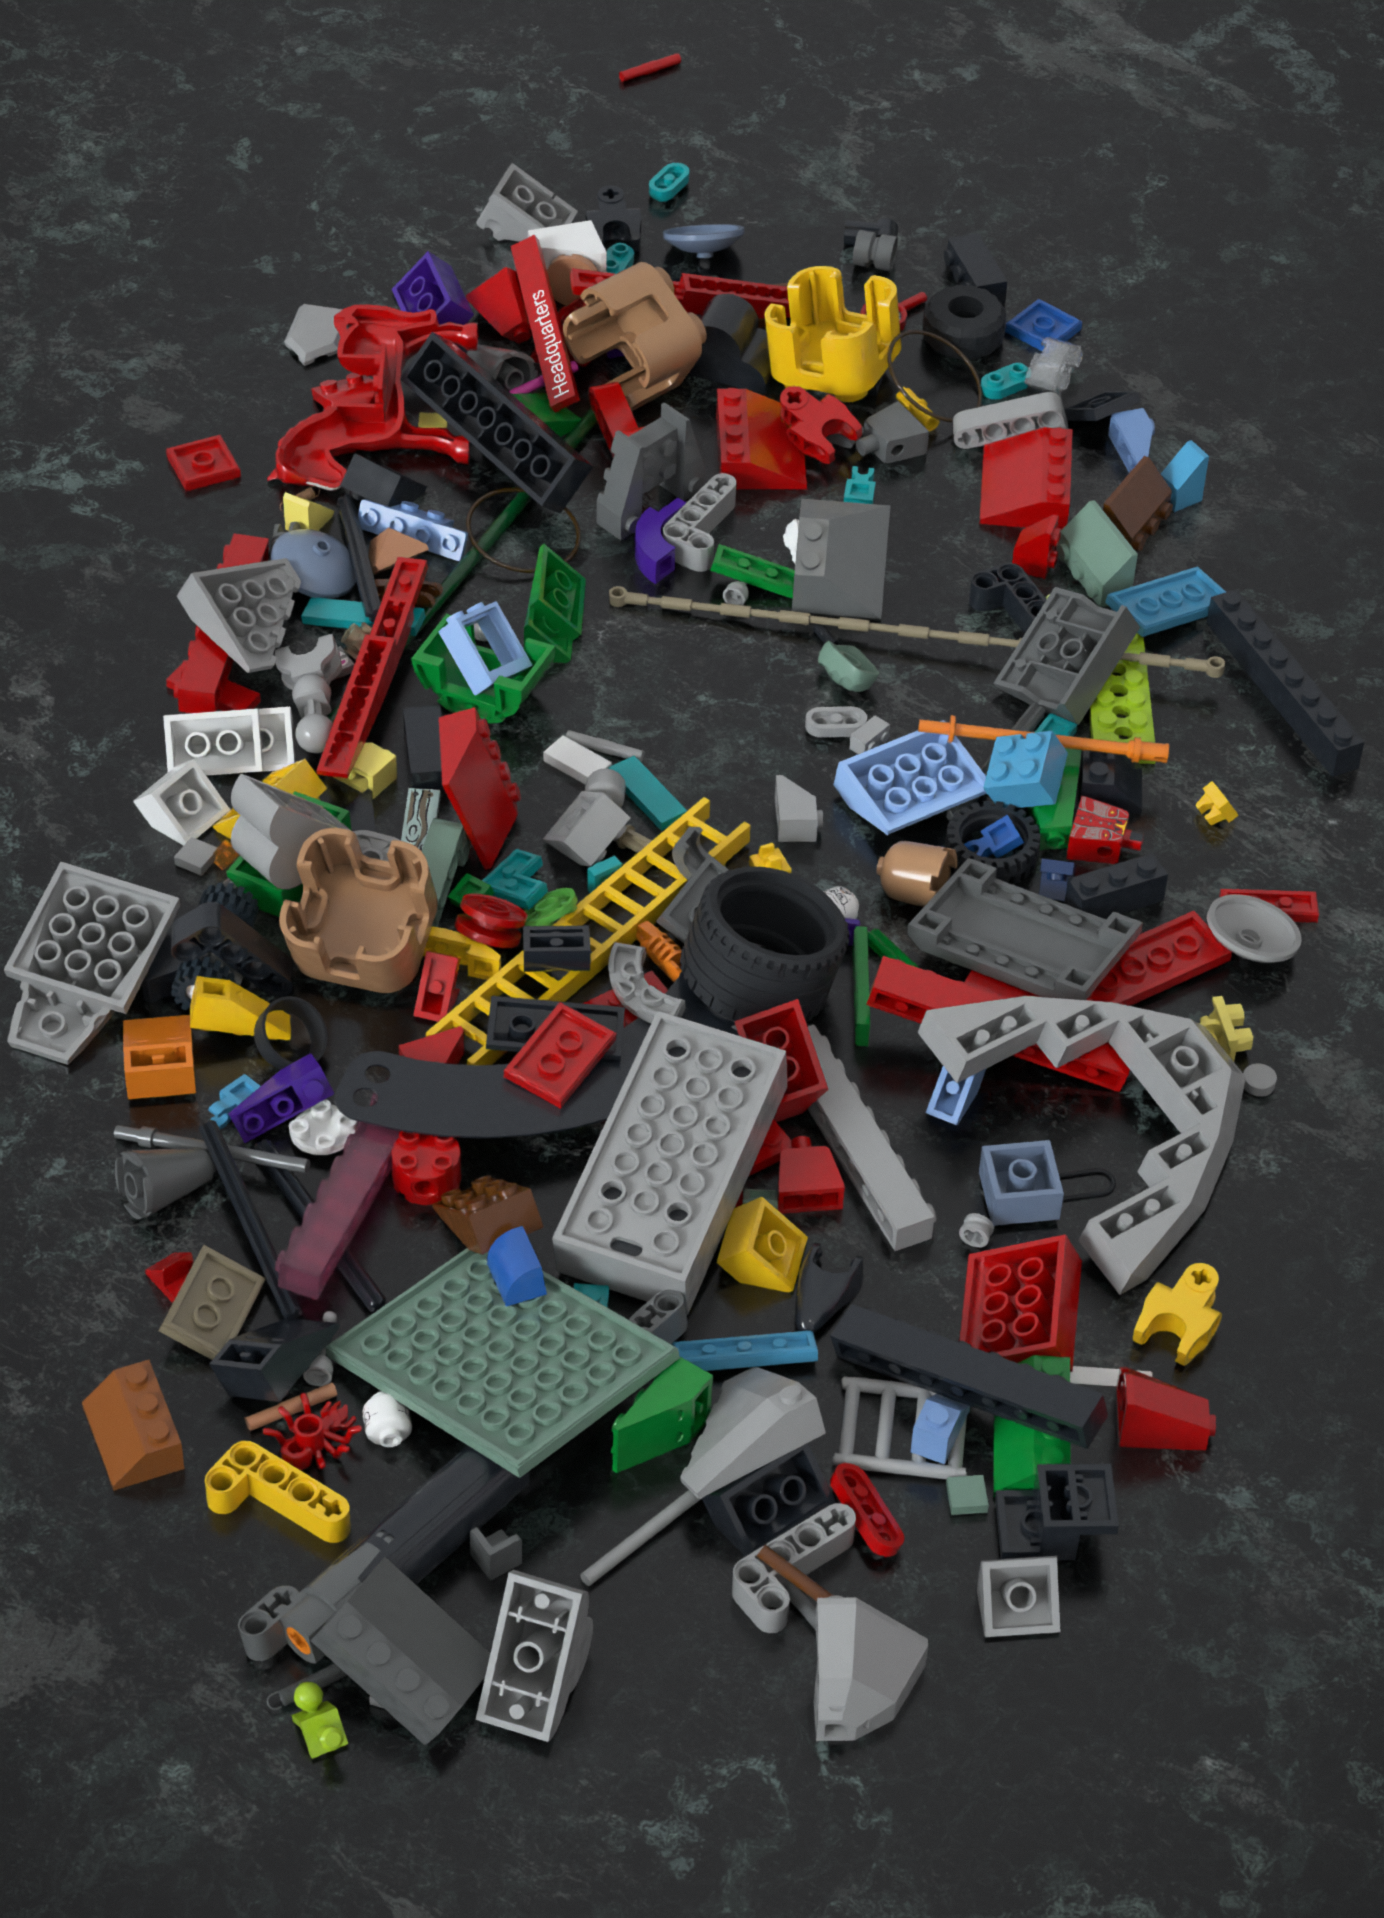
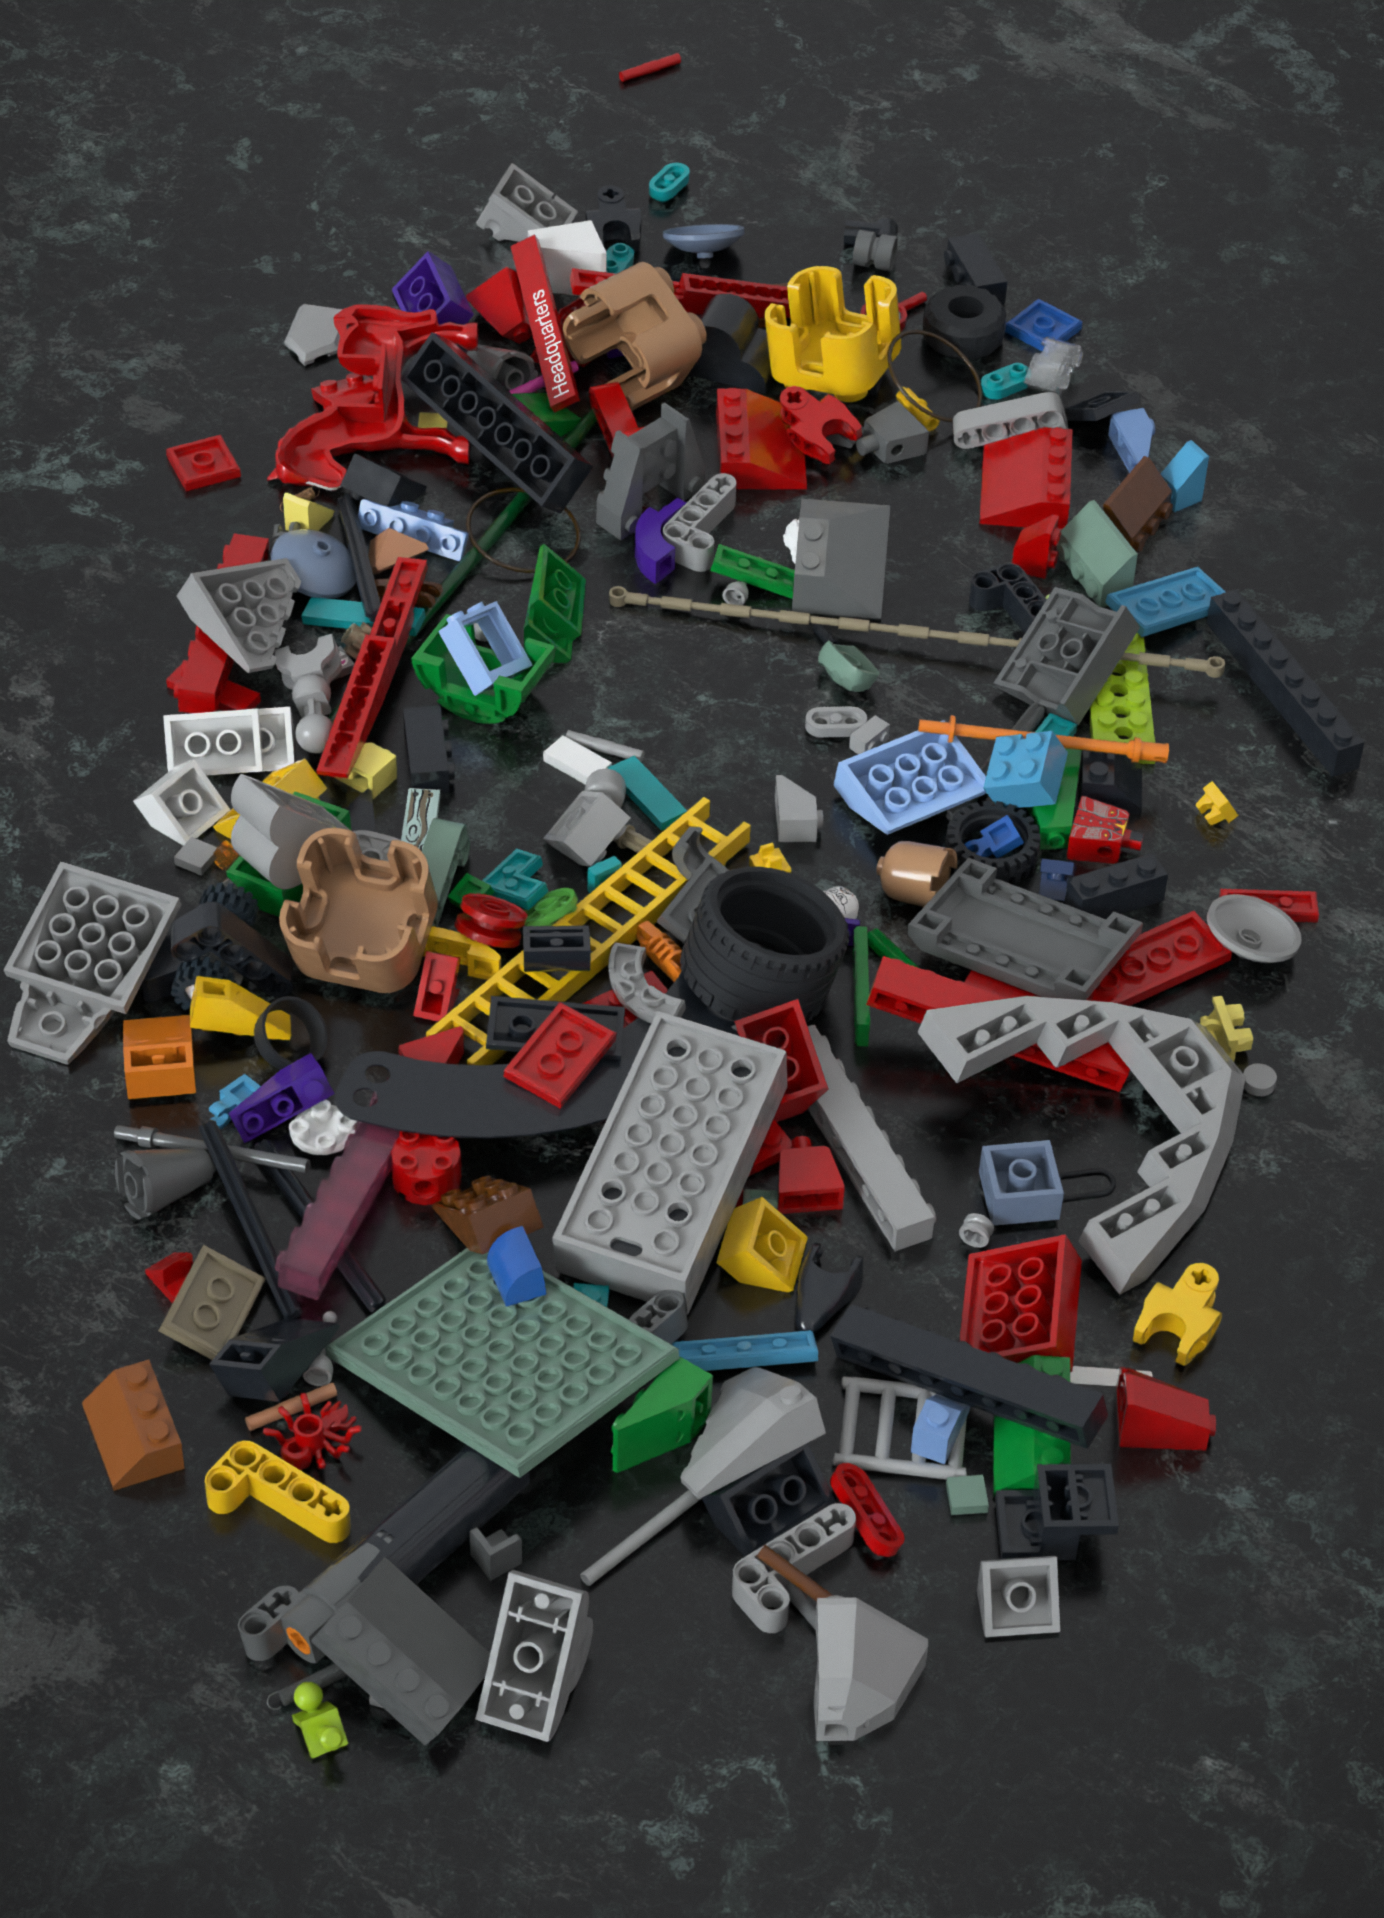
white head [362,1392,412,1447] -> none
red slope [439,707,521,870] -> none
nougat tile [547,254,598,305] -> none
teal plate [843,466,876,504] -> none
medium blue slope [926,1066,987,1125] -> none

